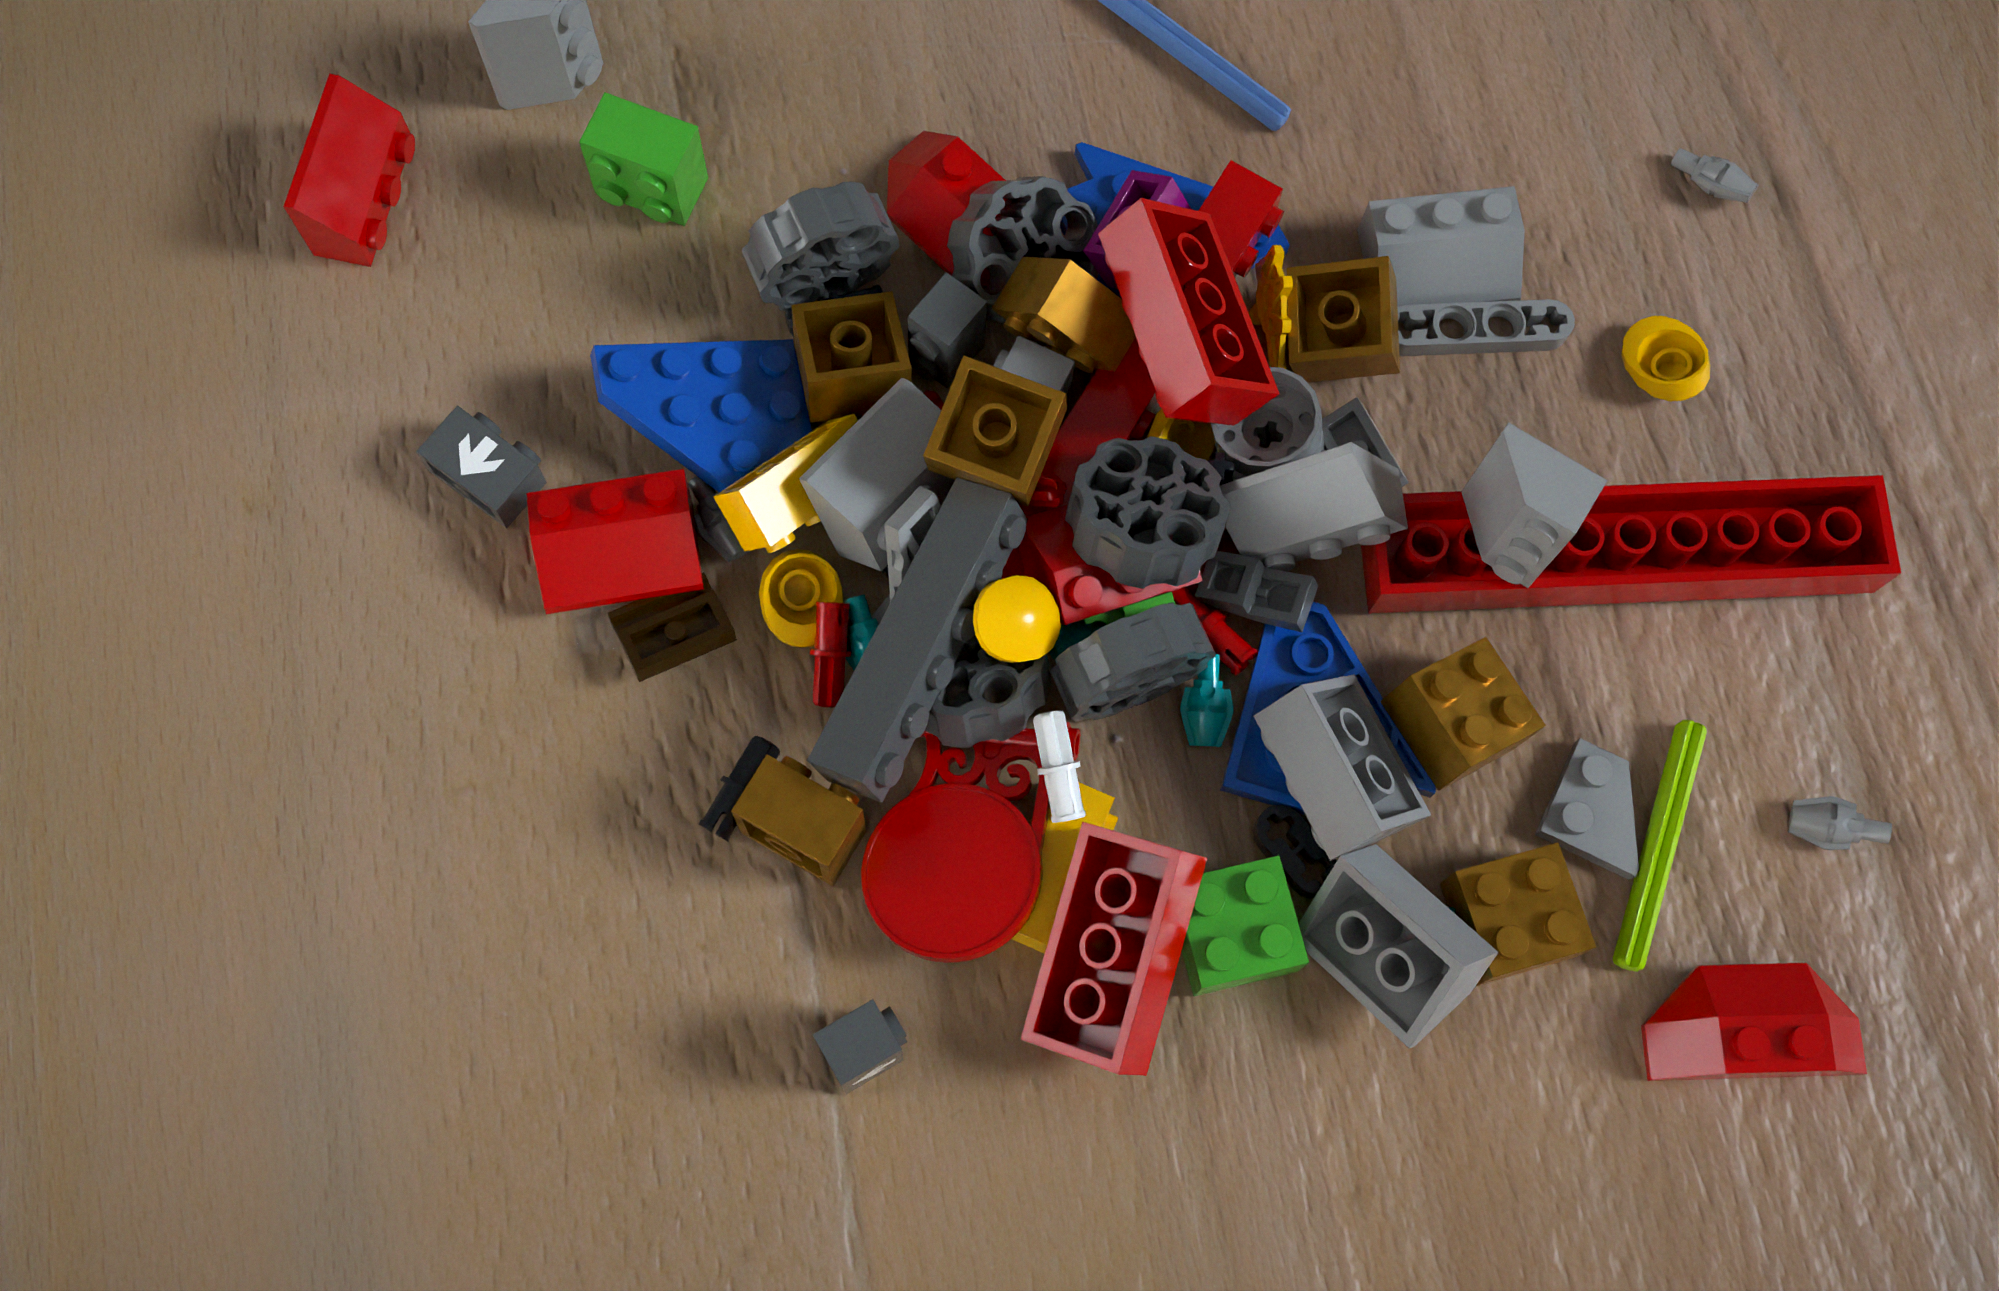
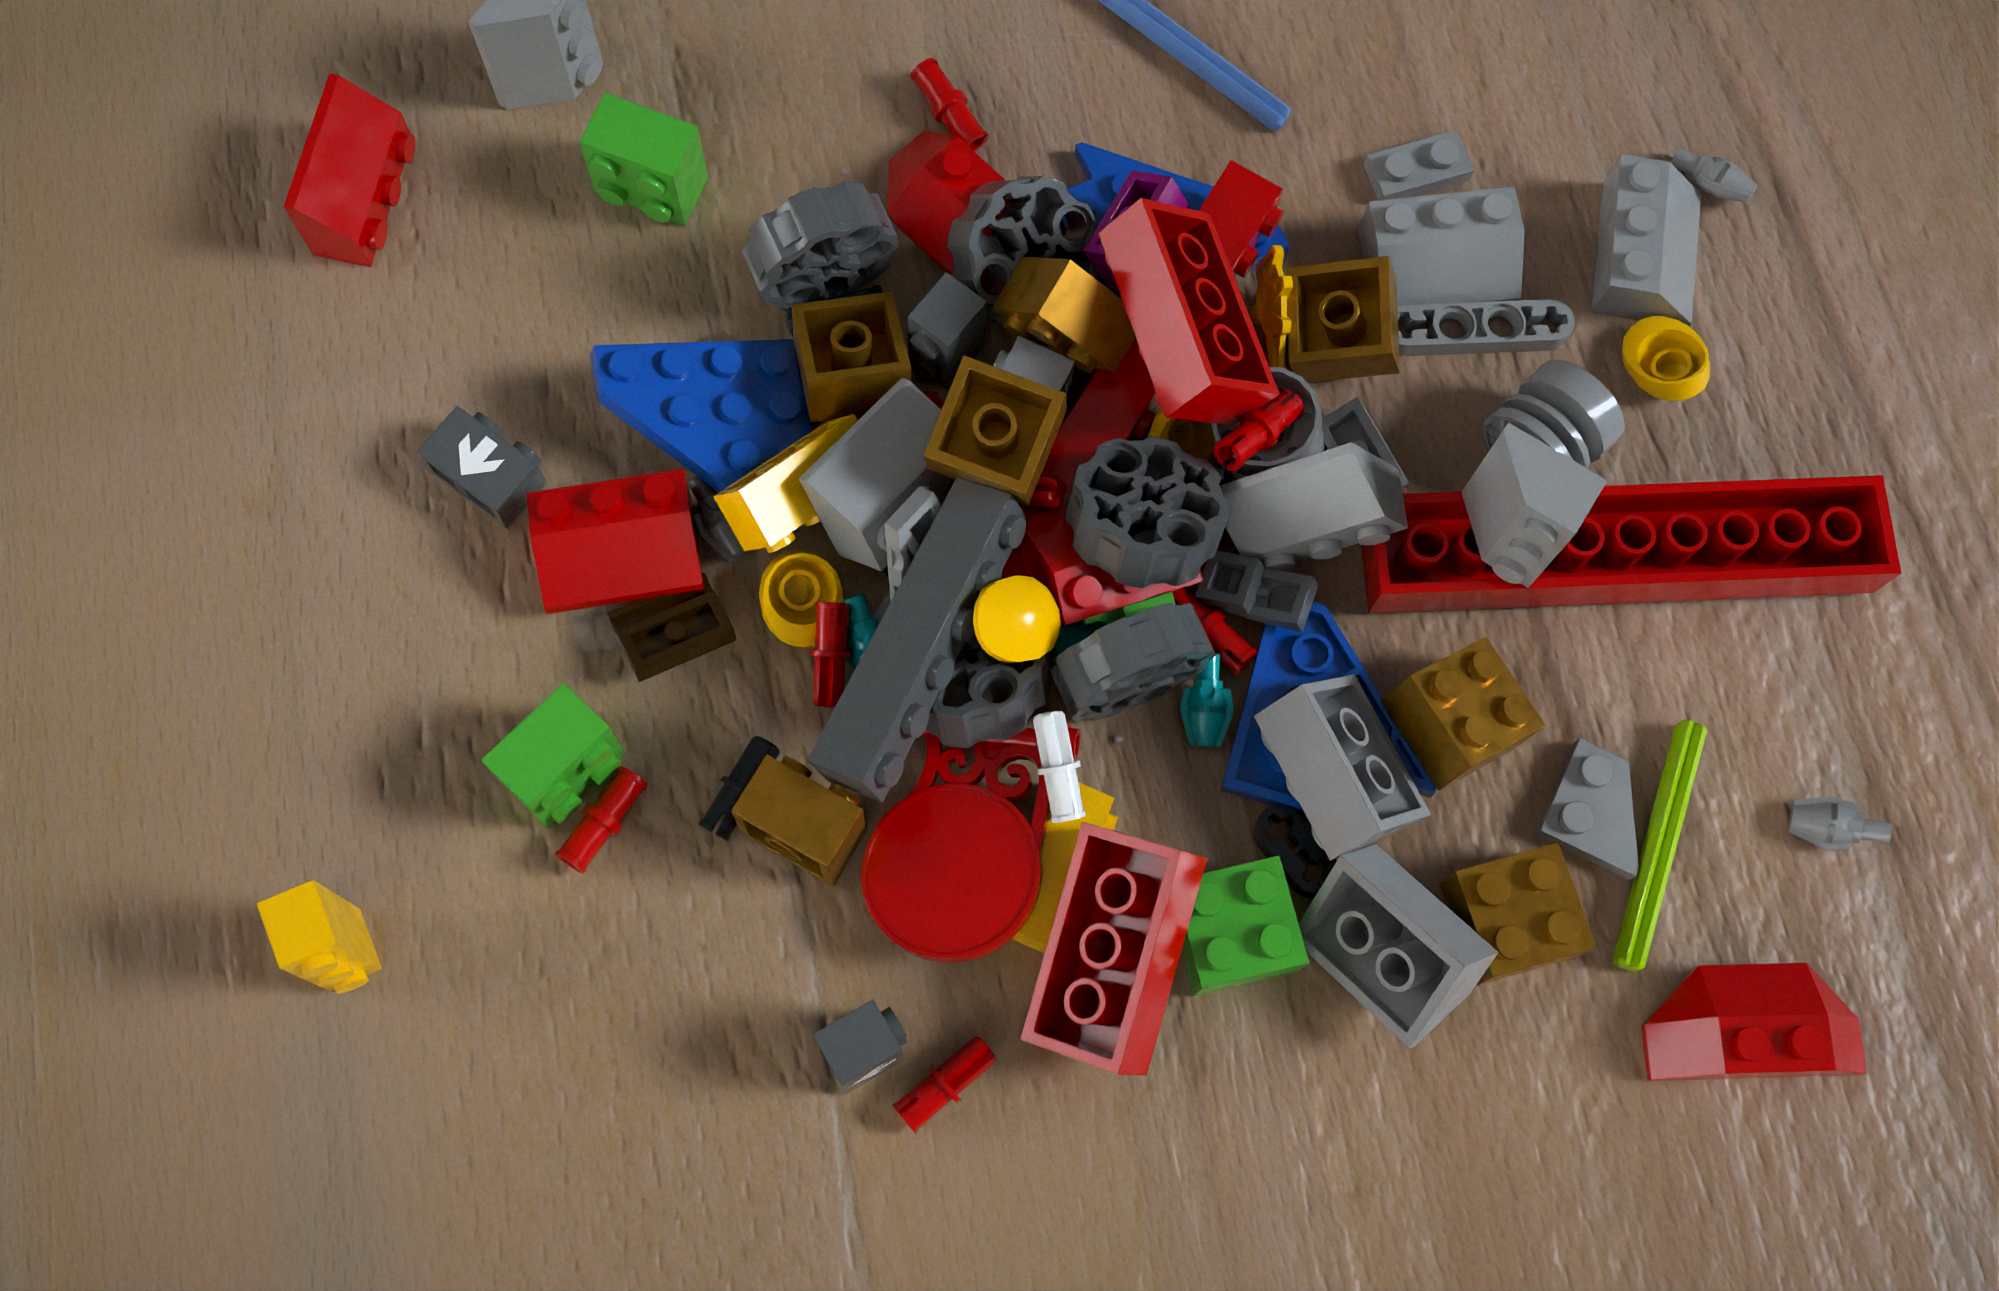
none -> yellow brick [256,880,382,994]
none -> bright green brick [481,682,626,829]
none -> red pin [555,766,648,874]
none -> red axle [892,1036,996,1133]
none -> red pin [910,58,989,151]
none -> red pin [1214,389,1304,471]
none -> light grey plate [1363,130,1474,200]
none -> light grey wheel [1482,359,1625,469]
none -> light grey slope [1591,154,1701,326]

